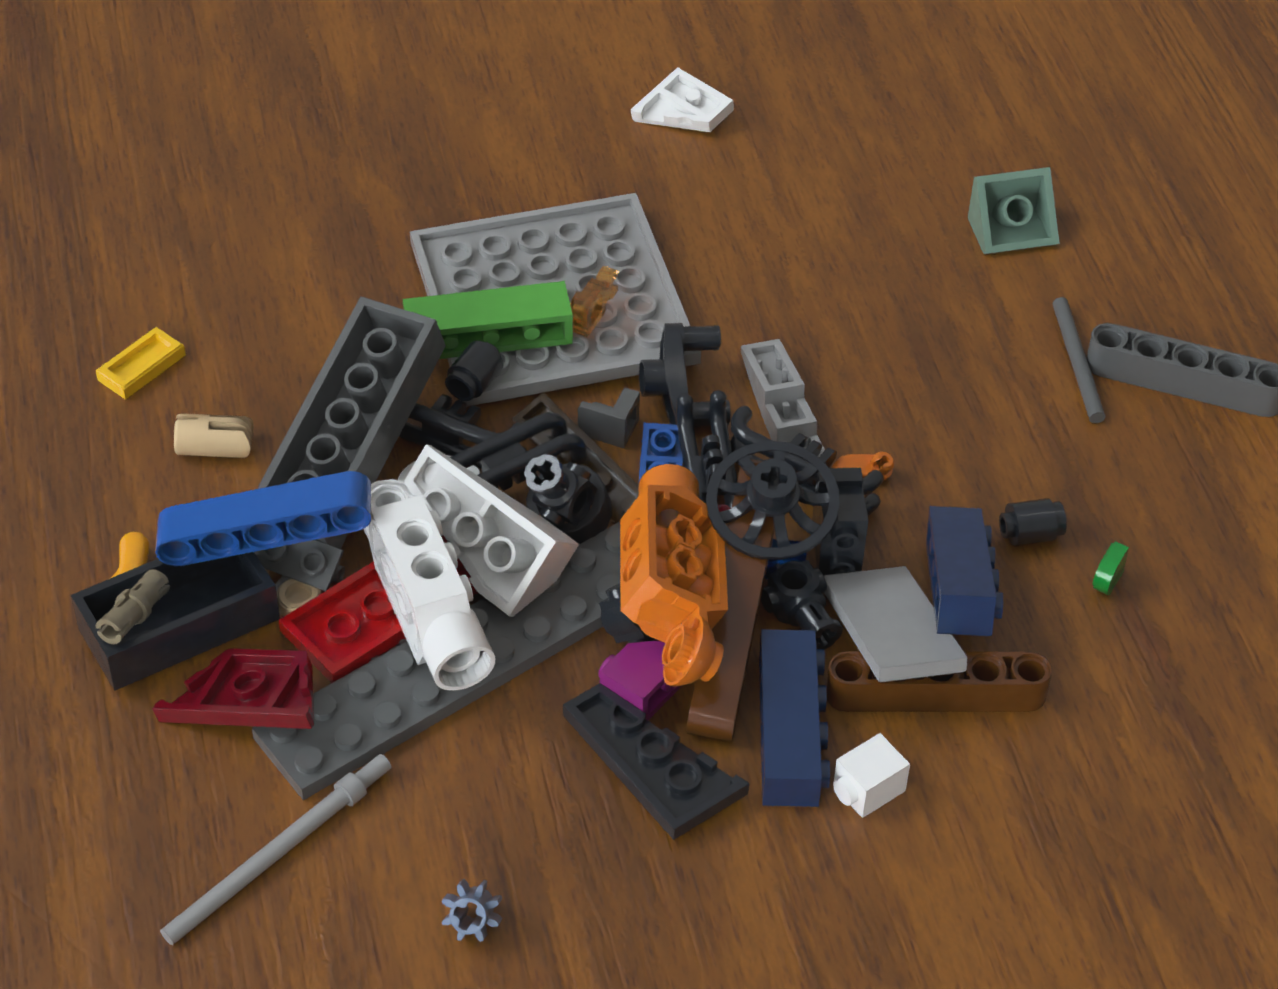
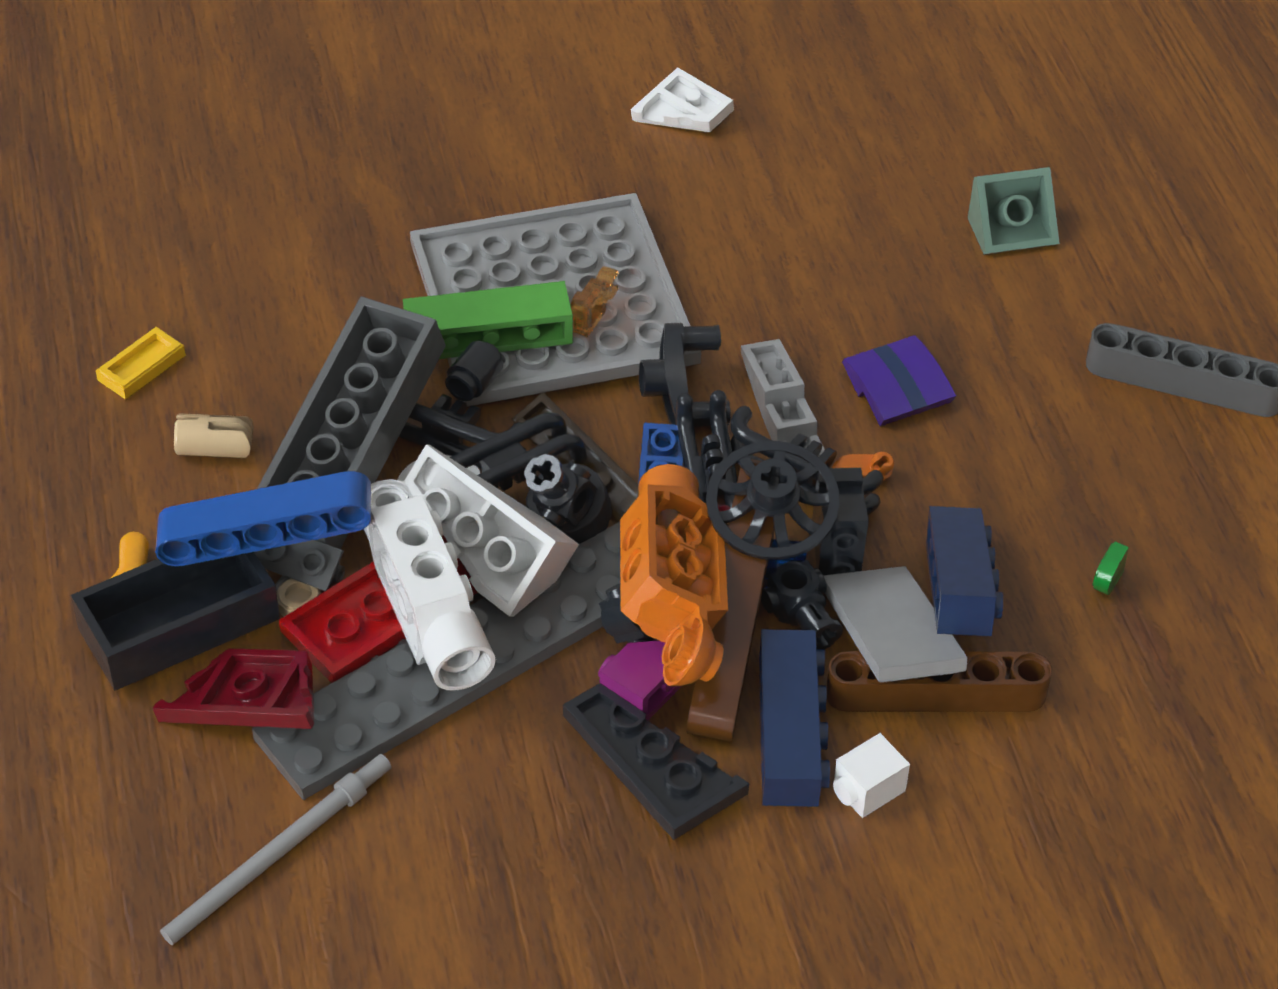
dark tan pin [95,569,170,644] -> none
sand blue gear [442,879,503,942] -> none
dark grey panel [578,387,640,448] -> none
black brick [999,498,1067,546] -> none
dark grey bar [1052,297,1106,423] -> none
none -> dark purple slope [842,335,956,426]

